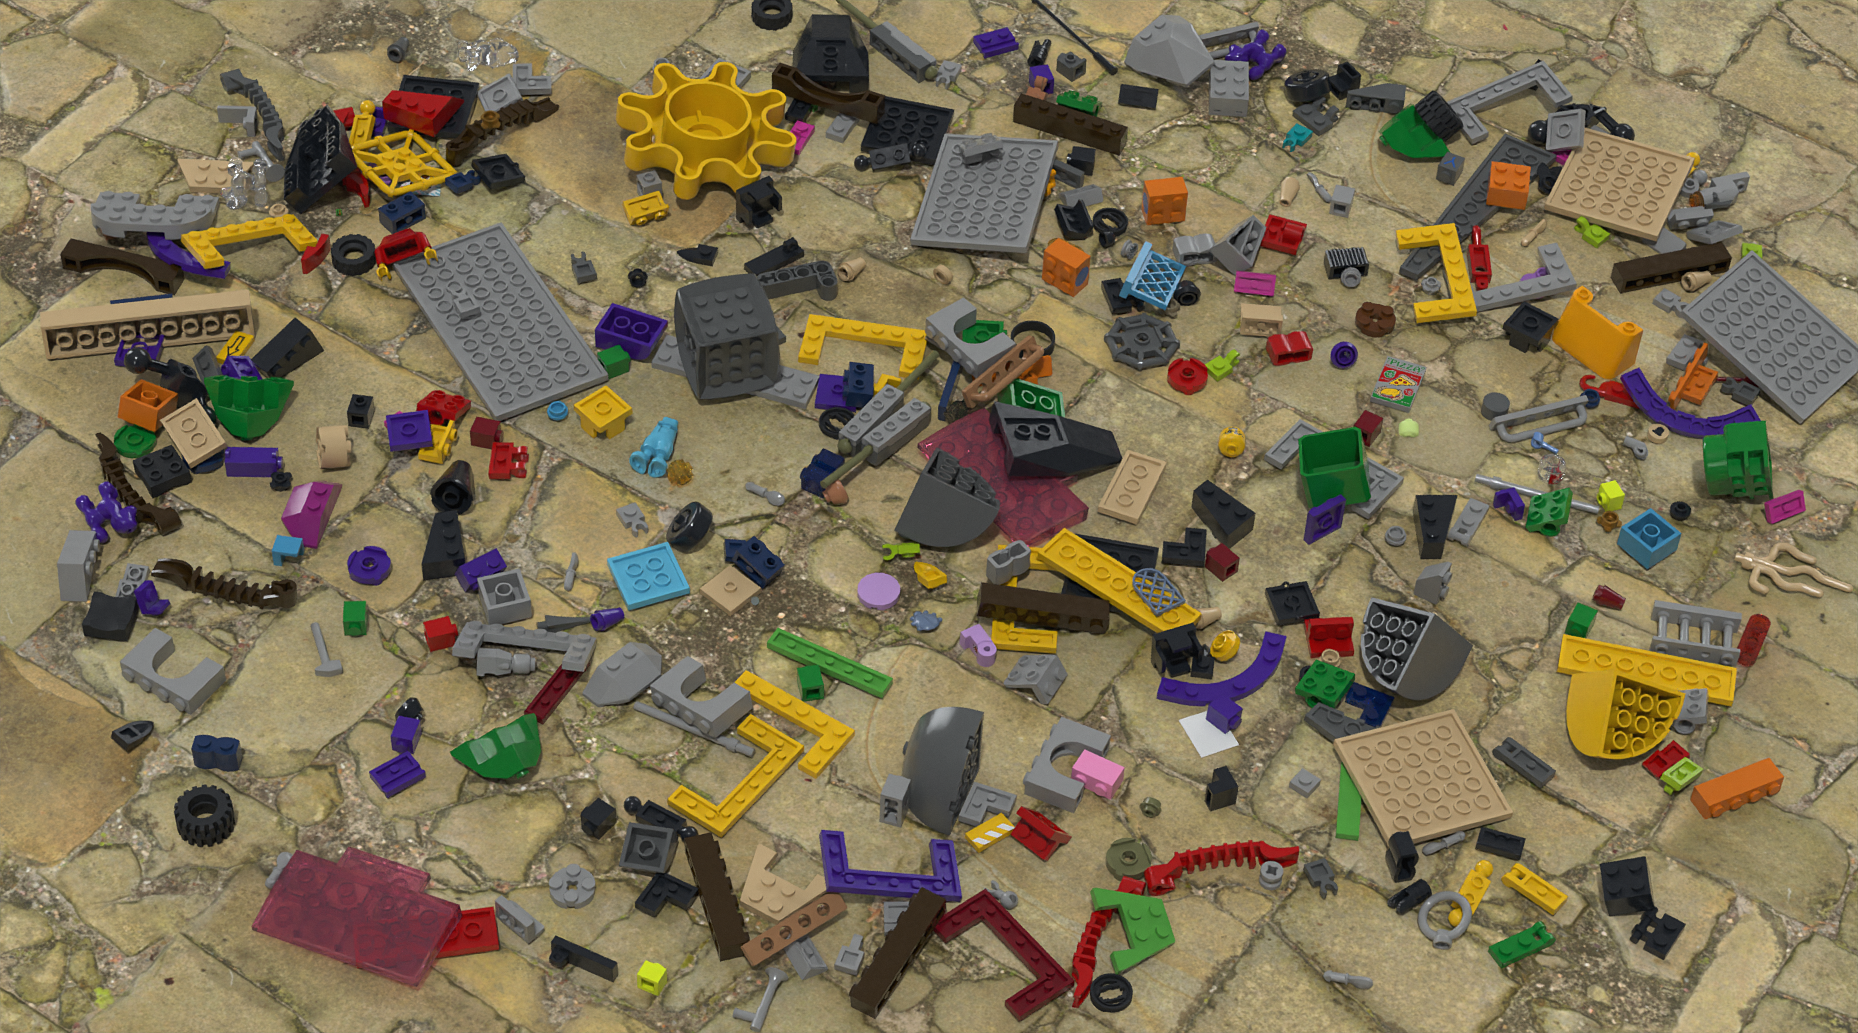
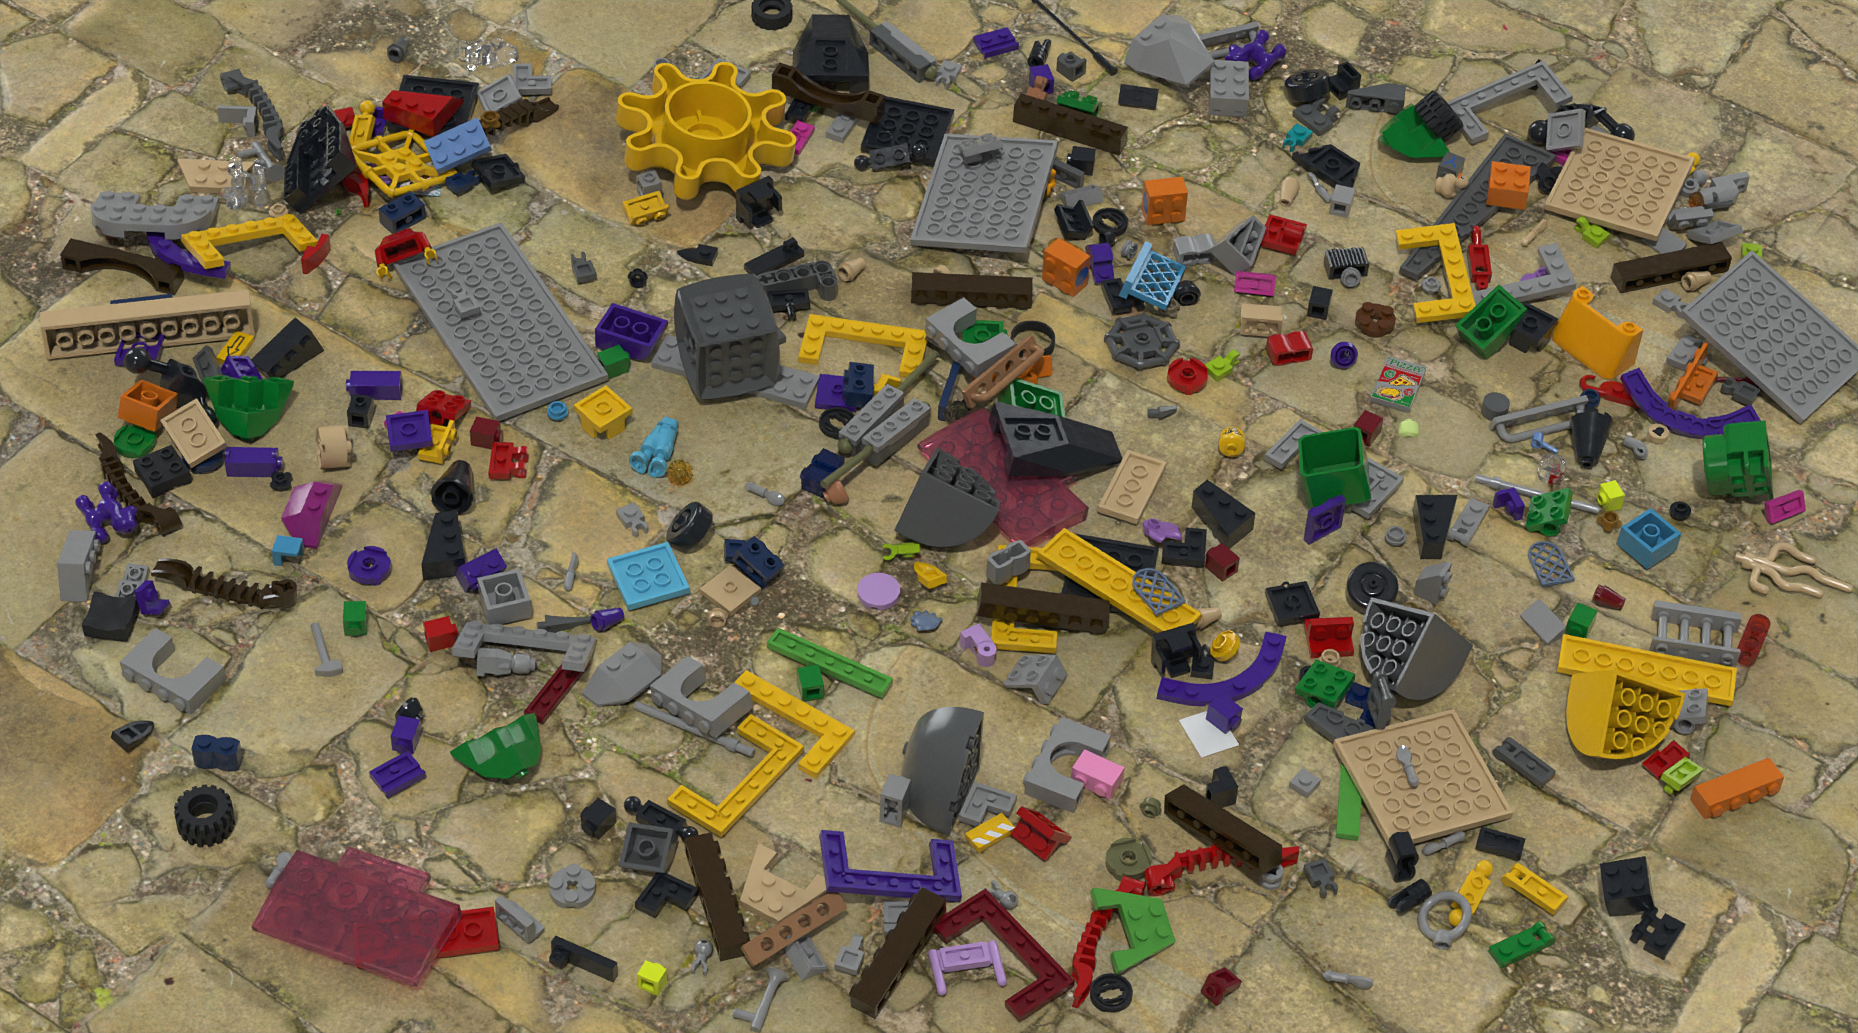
black tyre [331,234,376,276] -> none
none -> dark purple brick [346,371,402,400]
none -> medium blue plate [424,117,492,174]
none -> light grey arm [691,939,713,976]
none -> tan plate [706,608,728,628]
none -> black plate [768,289,810,319]
none -> dark brown brick [911,272,1033,309]
none -> lavender plate [928,940,1007,995]
none -> dark purple brick [1085,243,1115,284]
none -> medium lavender plate [1143,518,1182,543]
none -> dark grey bar [1147,405,1177,419]
none -> dark brown brick [1164,784,1282,875]
none -> dark red bracket [1201,967,1242,1005]
none -> black wing [1292,144,1360,188]
none -> black brick [1307,286,1333,320]
none -> black wheel [1346,562,1399,614]
none -> dark grey plate [1367,670,1396,729]
none -> light grey piece [1396,746,1419,787]
none -> tan animal [1436,173,1469,198]
none -> green slope [1455,284,1527,360]
none -> light grey slope [1520,599,1566,645]
none -> sand blue window [1528,541,1575,587]
none -> black cone [1571,408,1613,468]

